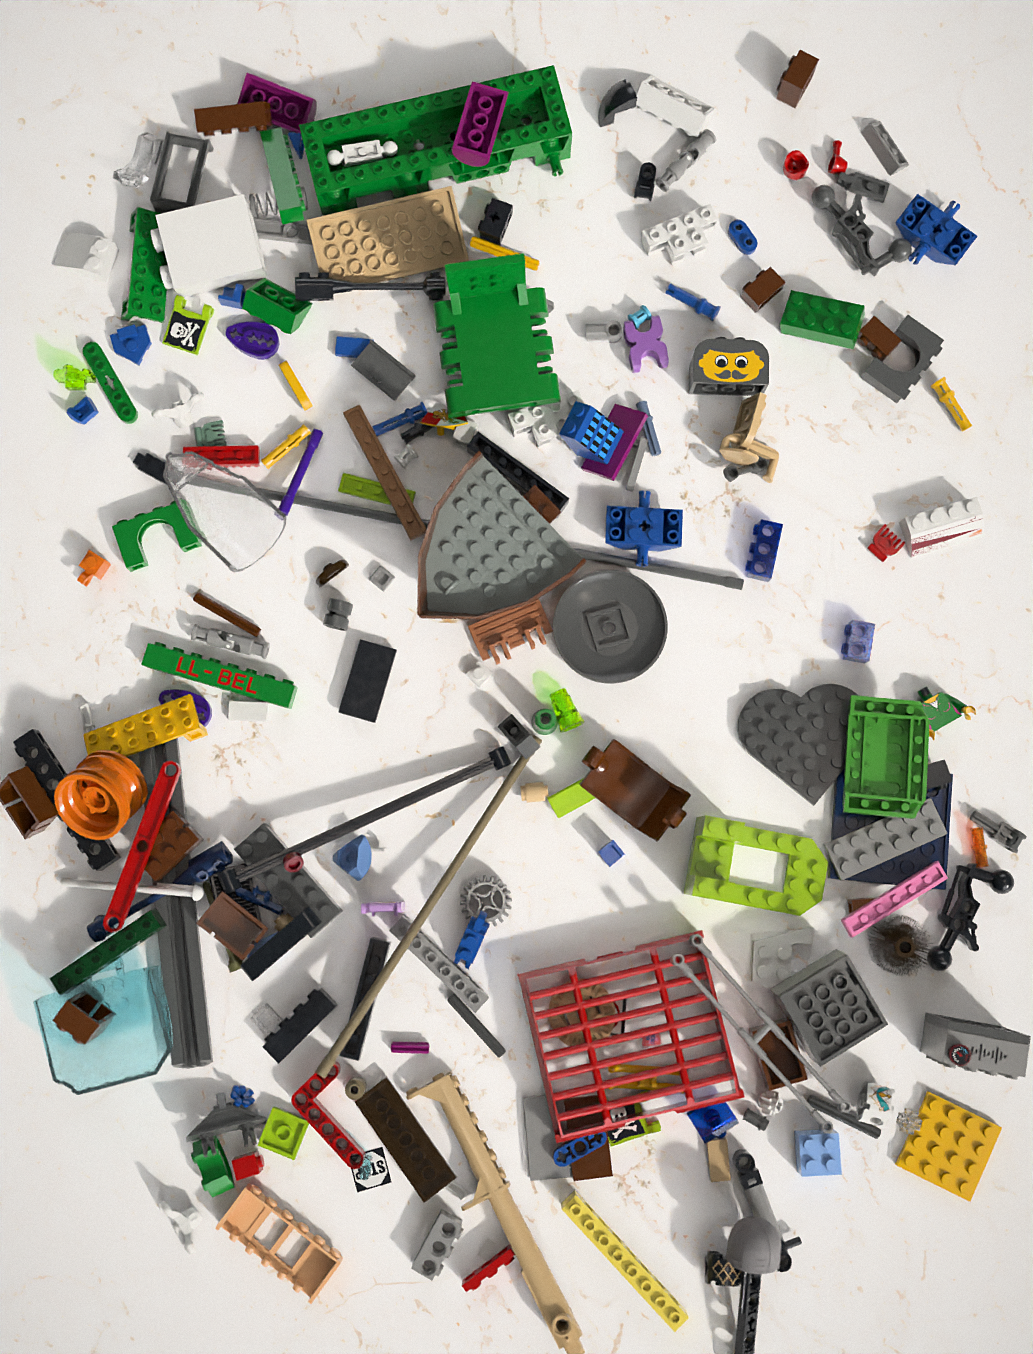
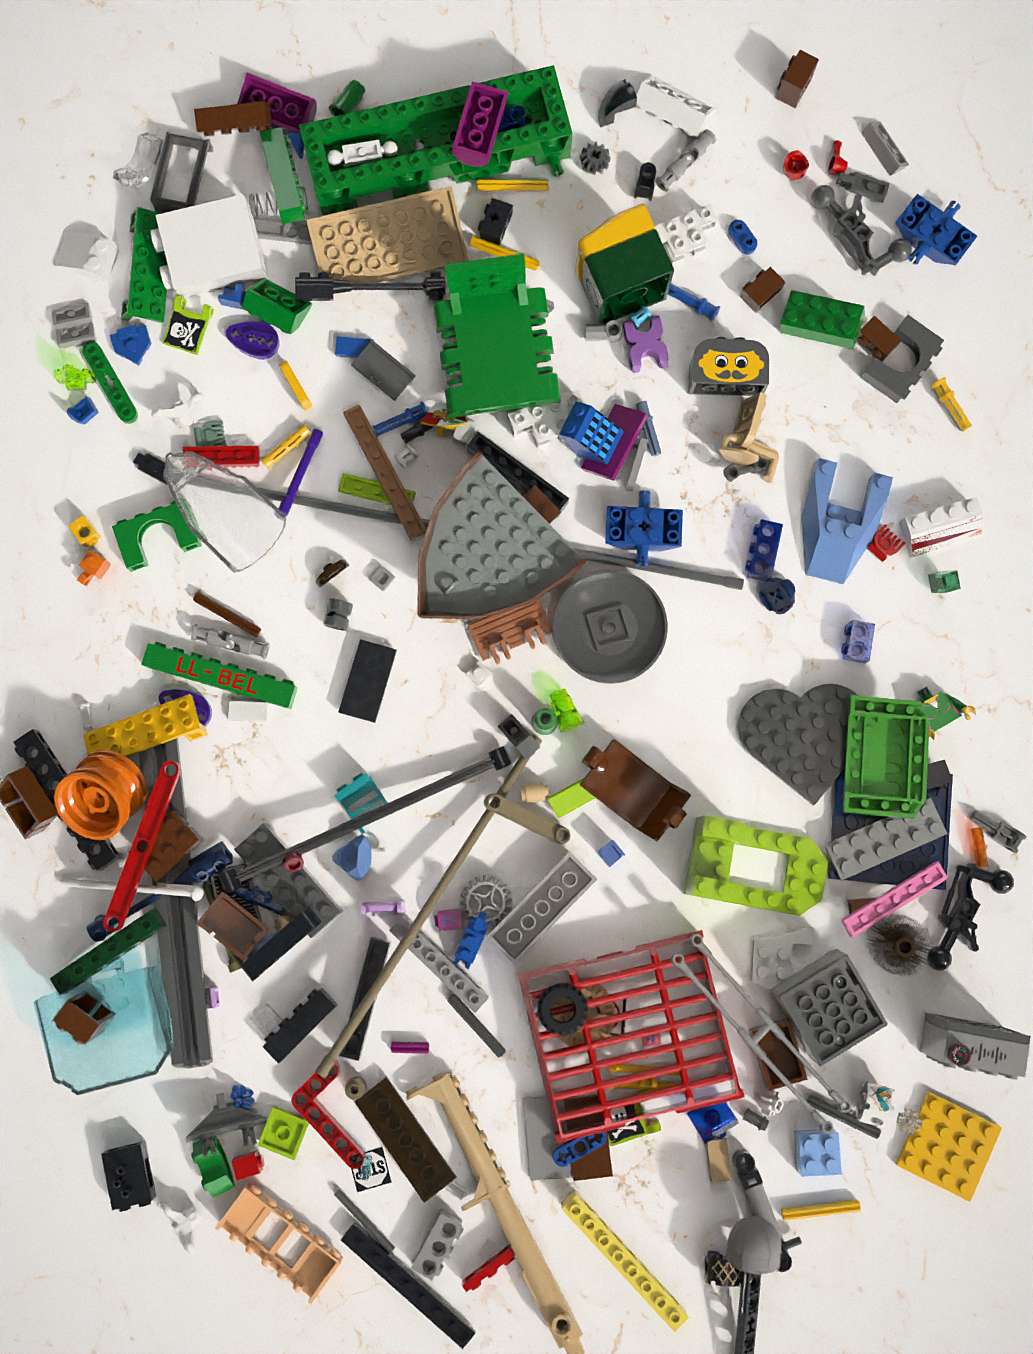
none -> light grey slope [52,303,97,349]
none -> yellow brick [68,515,101,548]
none -> black piece [101,1141,156,1212]
none -> lavender slope [205,987,220,1009]
none -> green plant [329,80,366,117]
none -> dark grey bar [333,1189,395,1253]
none -> teal plate [334,773,392,834]
none -> black plate [340,1222,476,1350]
none -> magenta brick [434,908,463,931]
none -> yellow axle [477,179,549,191]
none -> dark tan piece [484,793,571,844]
none -> light grey brick [486,851,598,965]
none -> clear blue piece [497,105,526,133]
none -> black tyre [537,983,588,1036]
none -> dark green piece [575,203,674,323]
none -> dark grey gear [580,142,611,175]
none -> dark blue tile [759,577,796,615]
none -> yellow axle [781,1200,861,1221]
none -> medium blue wedge [801,458,893,585]
none -> clear green brick [928,570,961,593]

